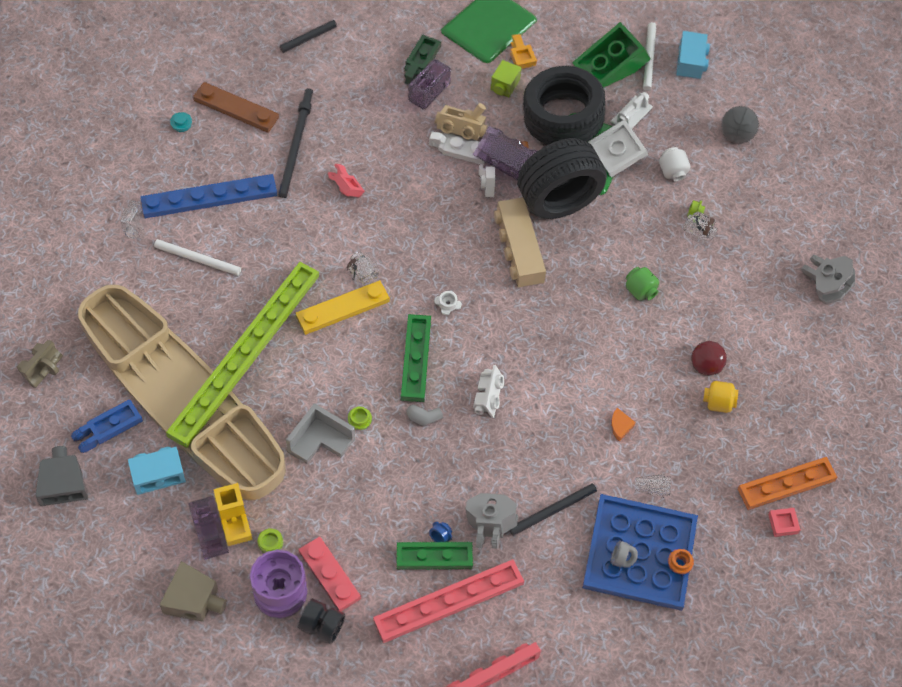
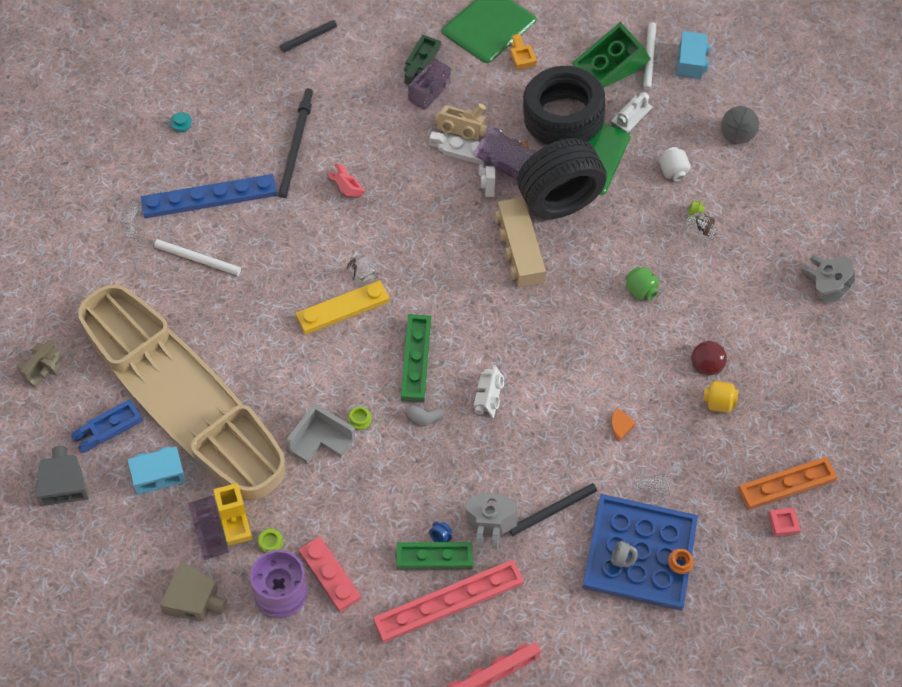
lime plate [166,262,319,448] -> none
dark orange plate [193,82,279,133] -> none
black wheel [298,598,346,644] -> none
white plate [434,291,462,315] -> none
lime brick [490,60,522,98] -> none
white hinge [589,120,648,177] -> none

